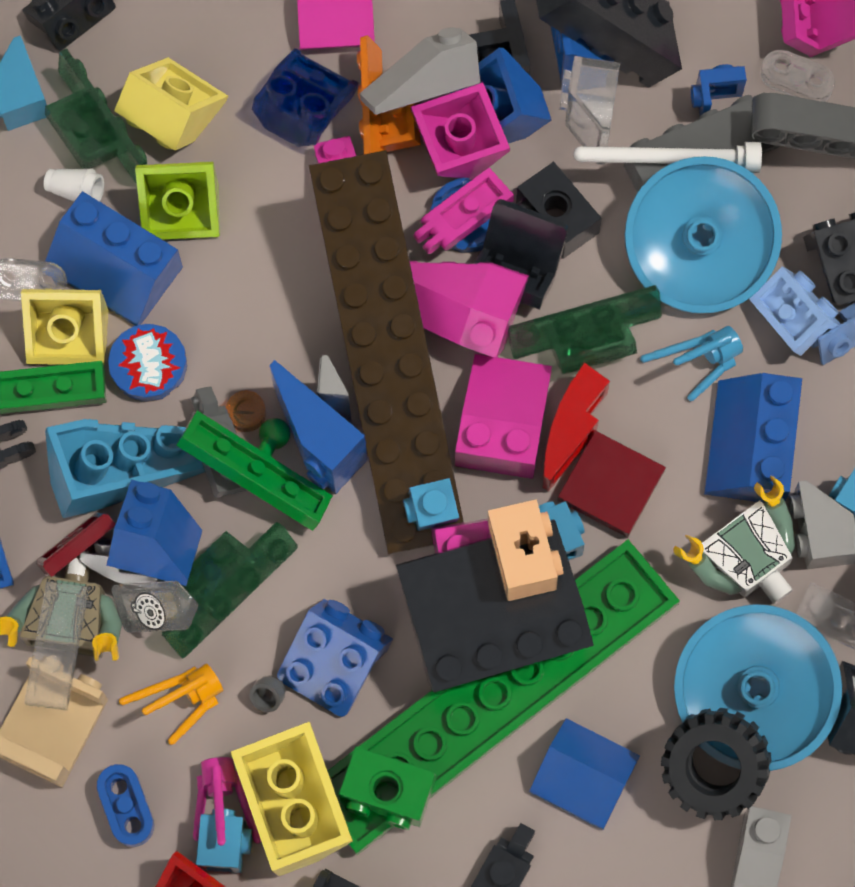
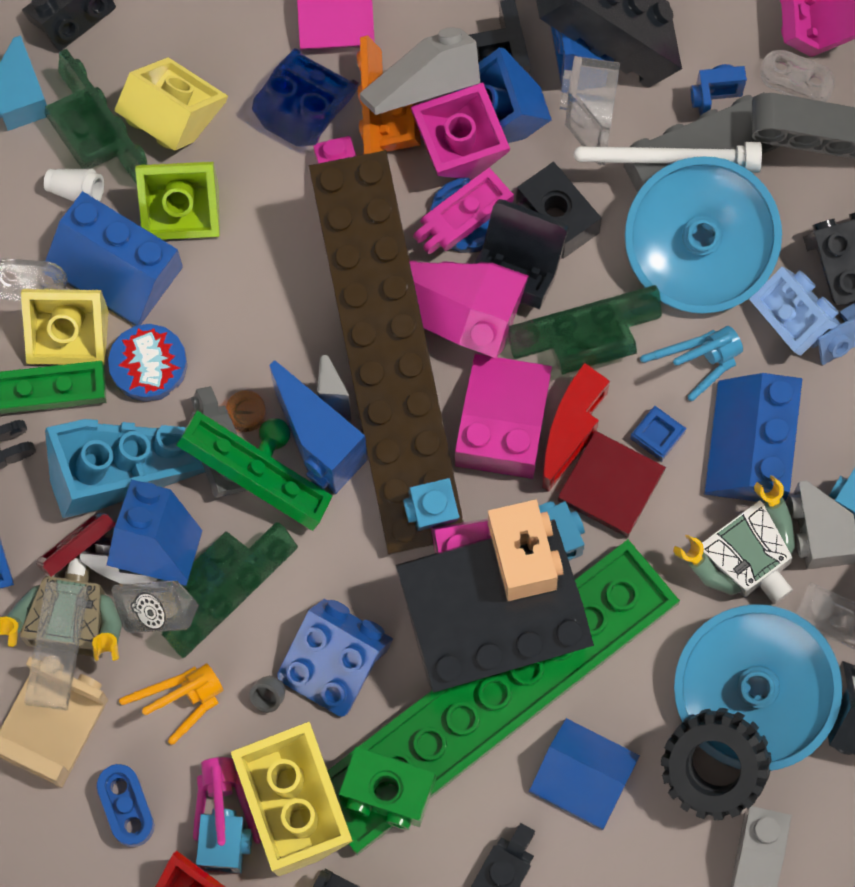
none -> blue tile [630,405,686,462]

